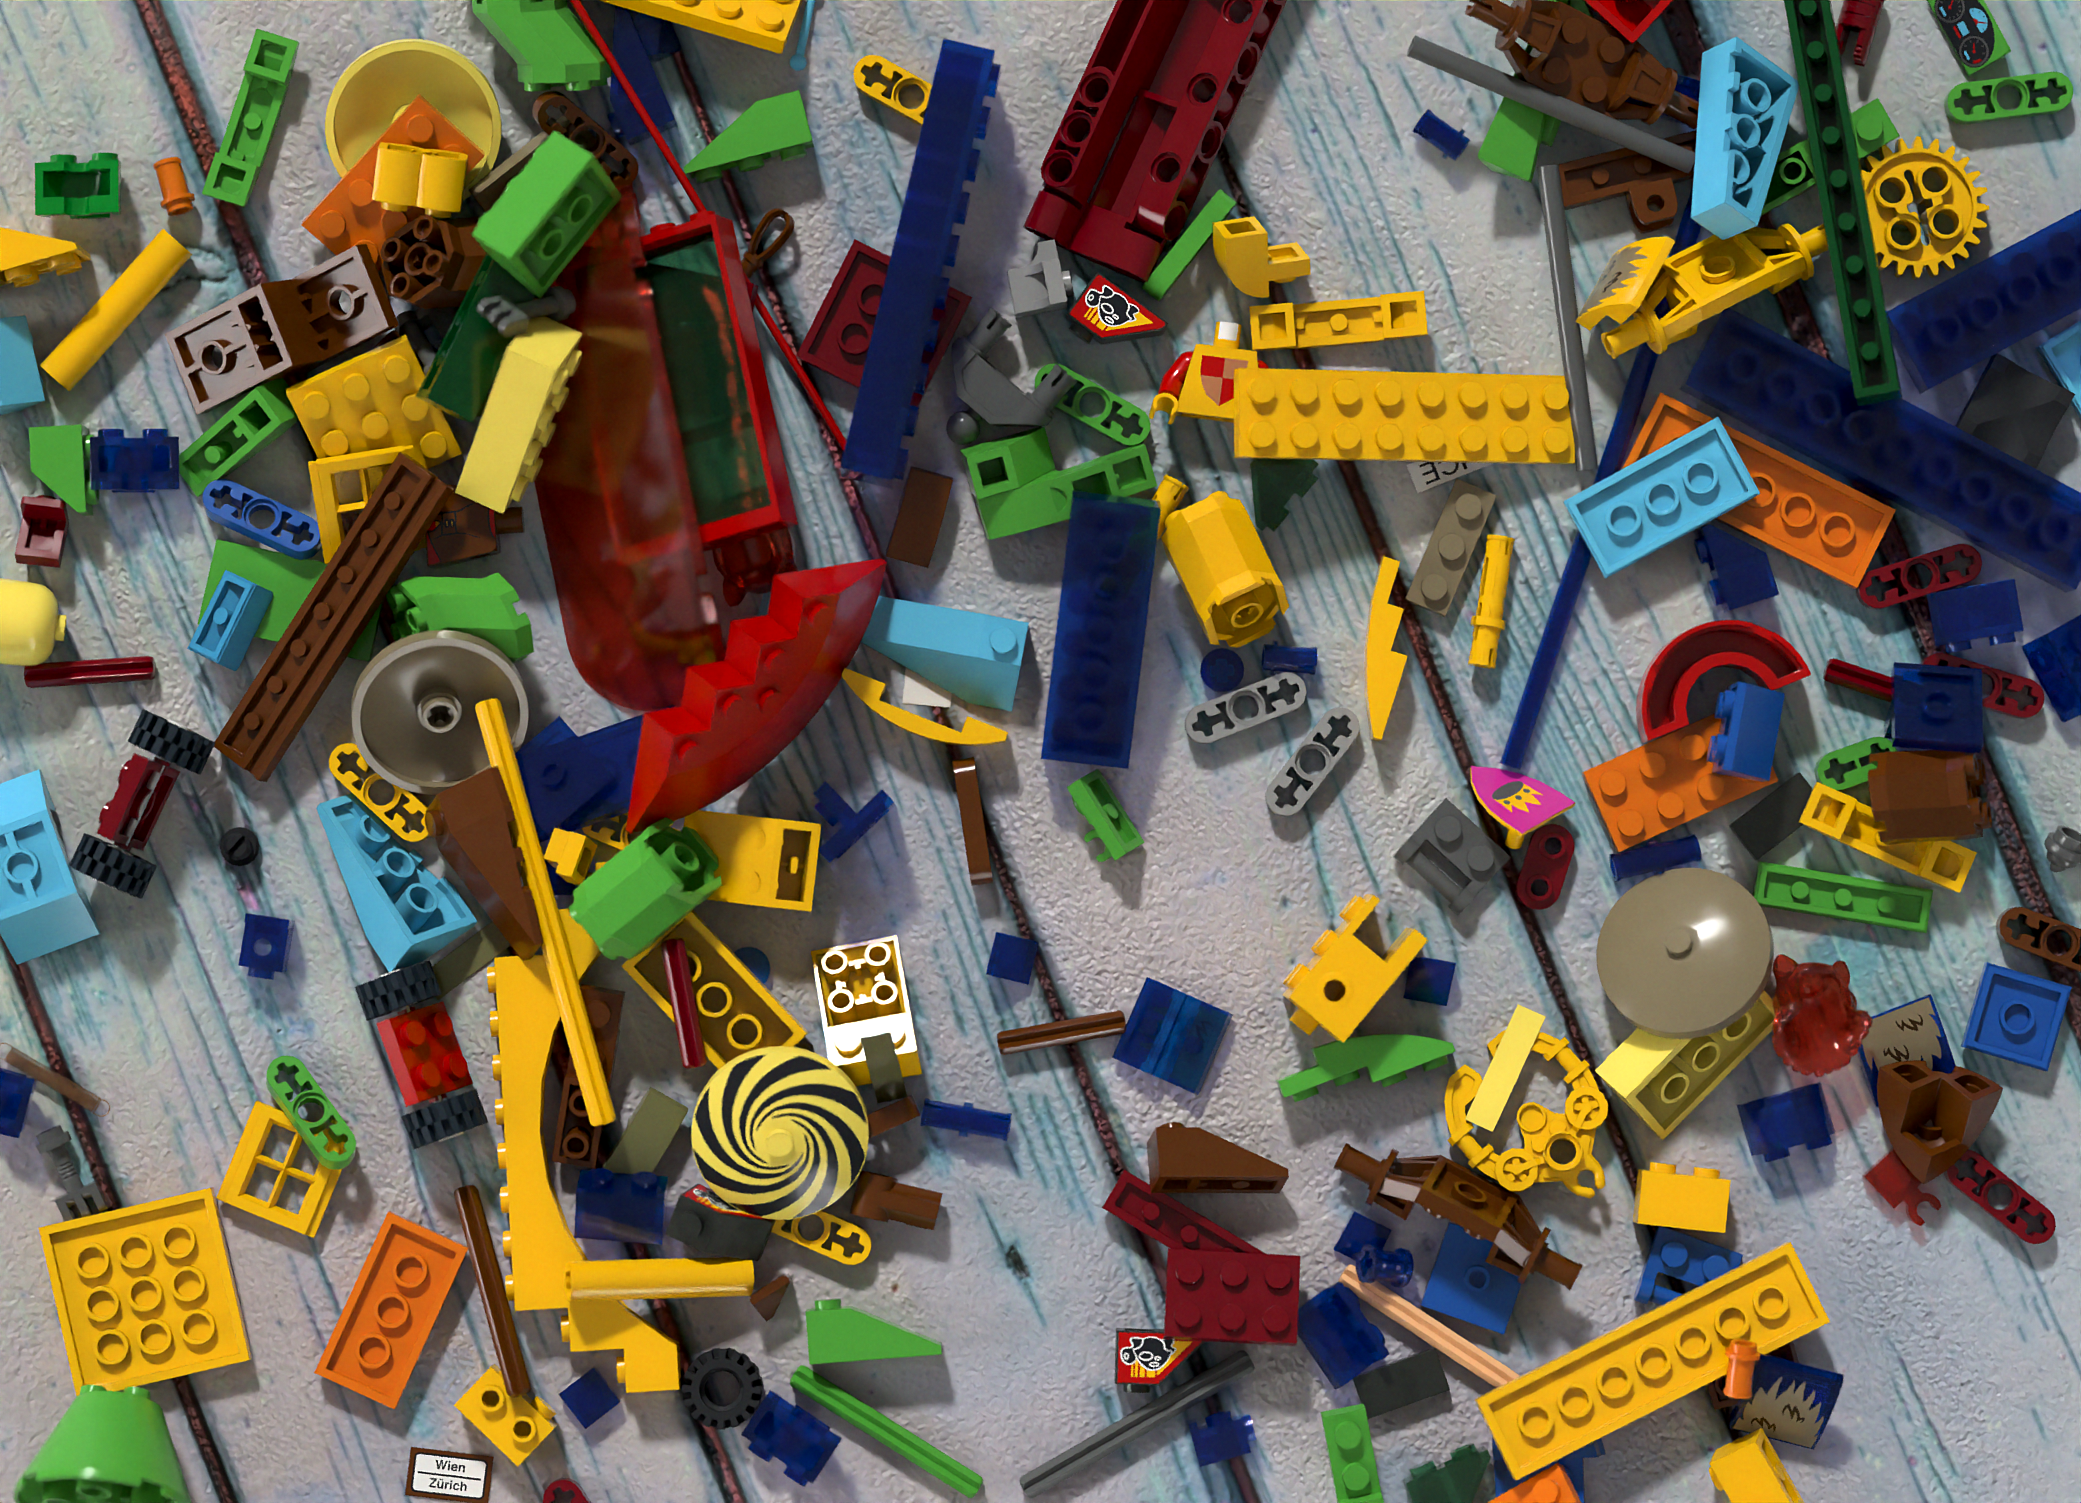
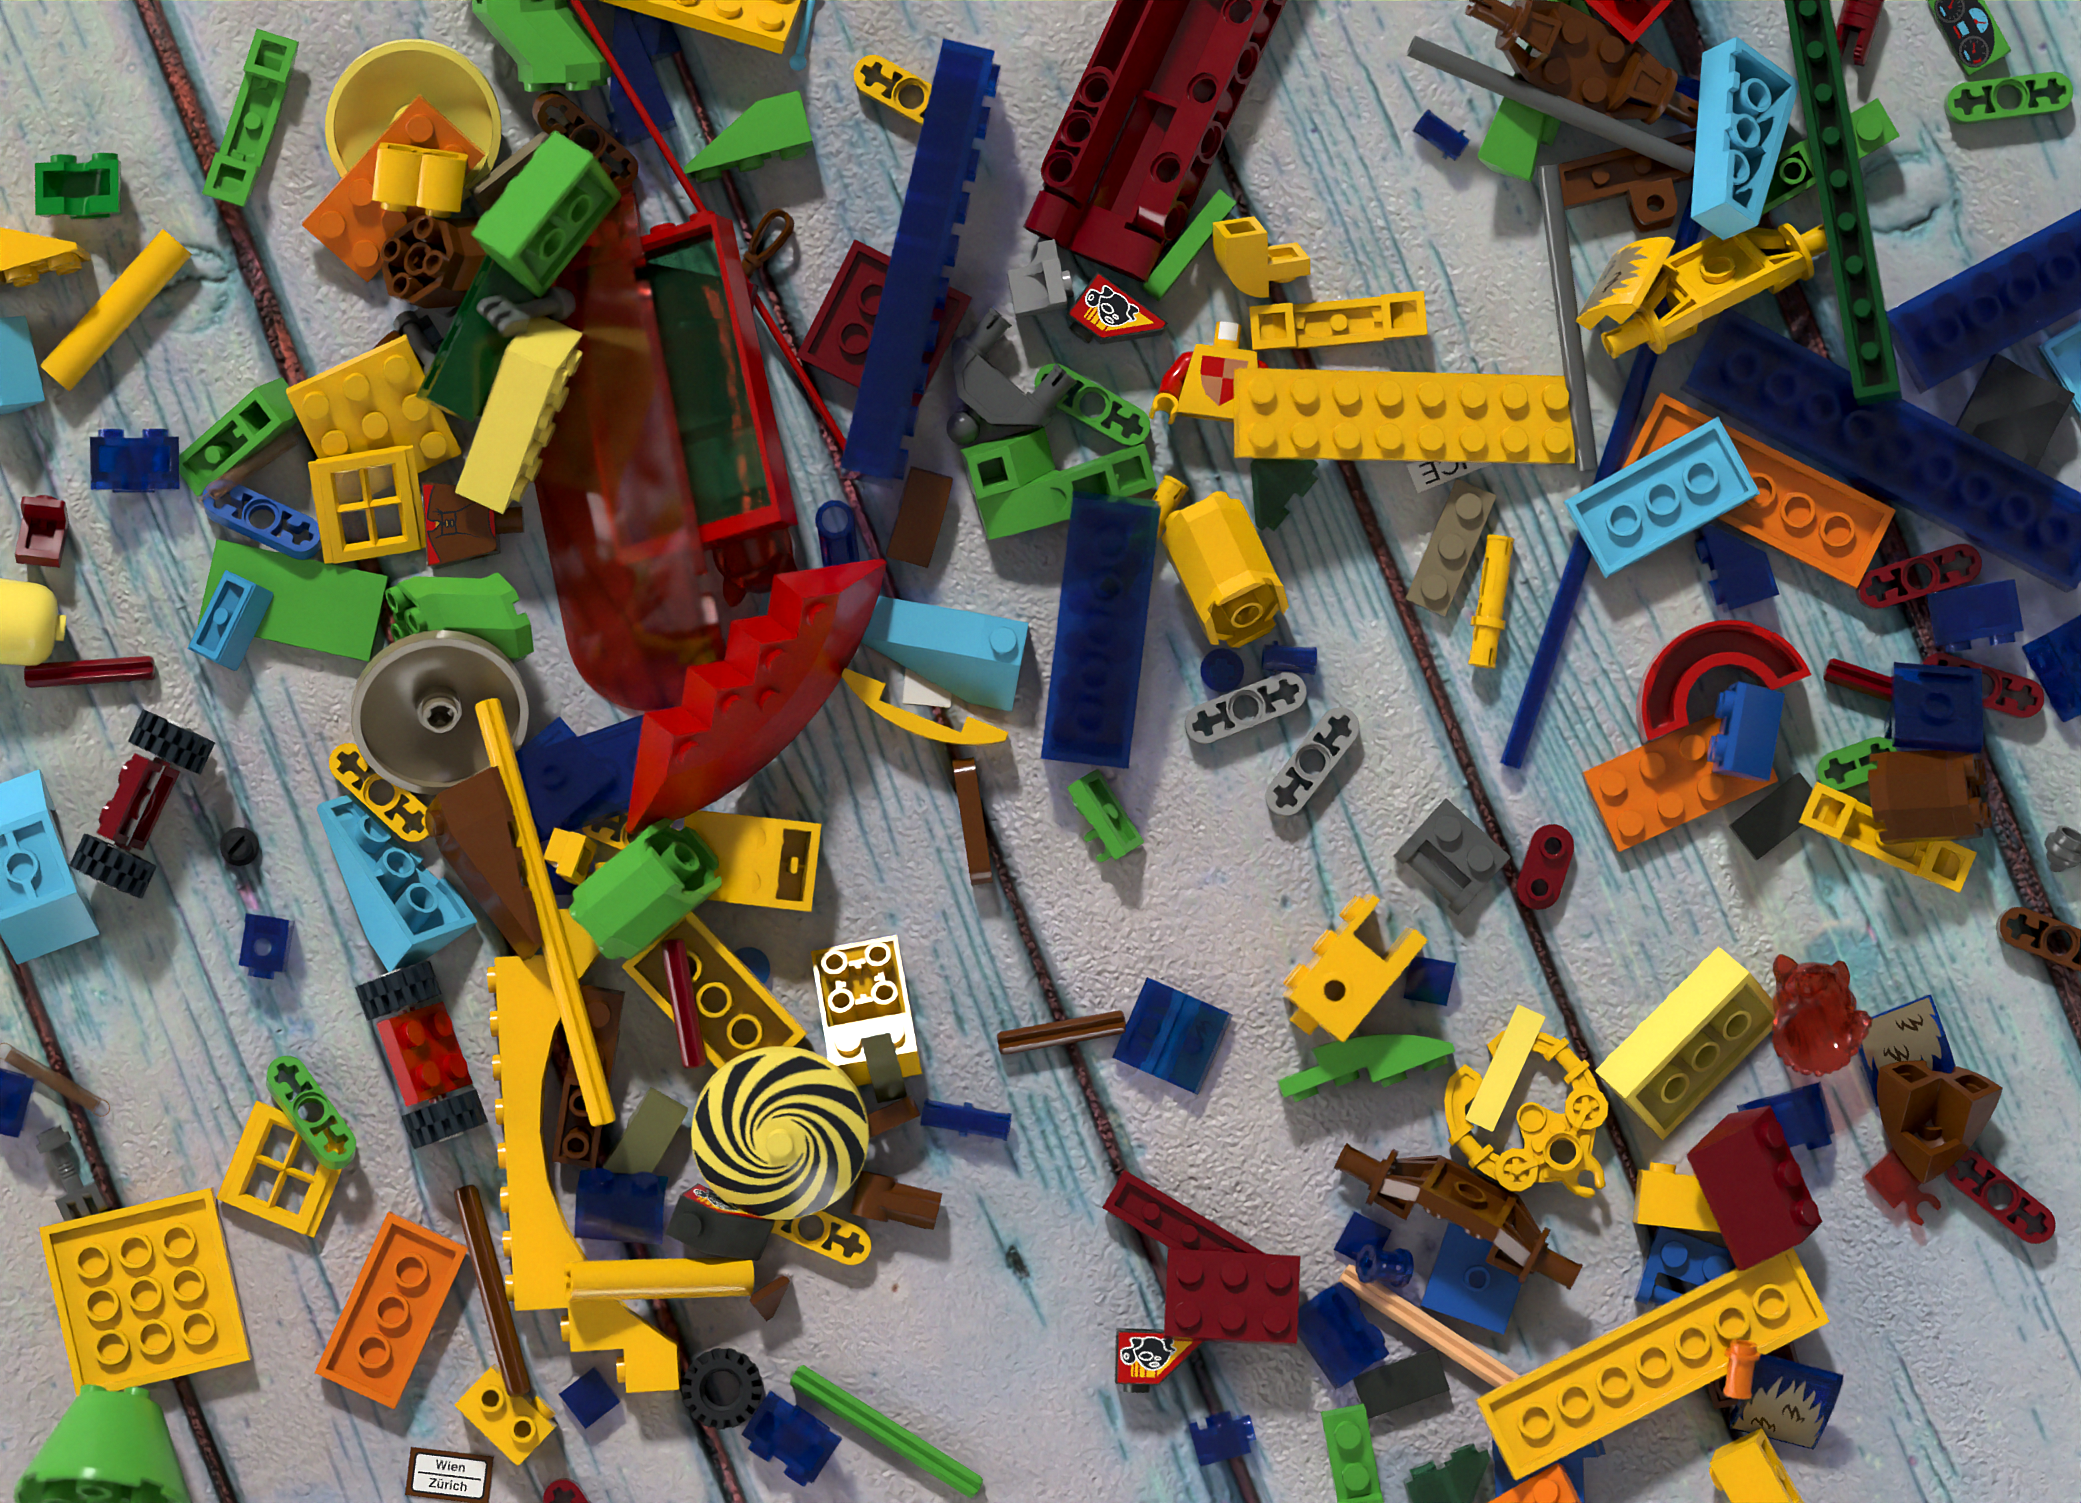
bright green slope [29,424,100,516] -> none
orange pin [153,157,195,216] -> none
reddish brown bracket [165,244,399,415] -> none
reddish brown plate [214,452,454,782] -> none
olive sticker [432,921,511,1000] -> none
bright green slope [805,1298,942,1365] -> none
clear blue bracket [813,782,896,865] -> none
clear blue slope [986,932,1039,985] -> none
dark grey axle [1019,1350,1255,1498] -> none
reddish brown slope [1147,1122,1289,1194] -> none
yellow slope [1364,556,1408,741] -> none
dark pink shield [1470,766,1576,849] -> none
dark tan dish [1596,868,1774,1039] -> none
clear blue pin [1609,834,1702,882] -> none
bright green tile [1753,861,1933,933] -> none
yellow gear [1862,136,1989,280] -> none
blue plate [1961,962,2072,1072] -> none
none -> medium nougat piece [199,429,304,501]
none -> clear blue piece [815,500,860,567]
none -> dark red slope [1686,1106,1823,1271]

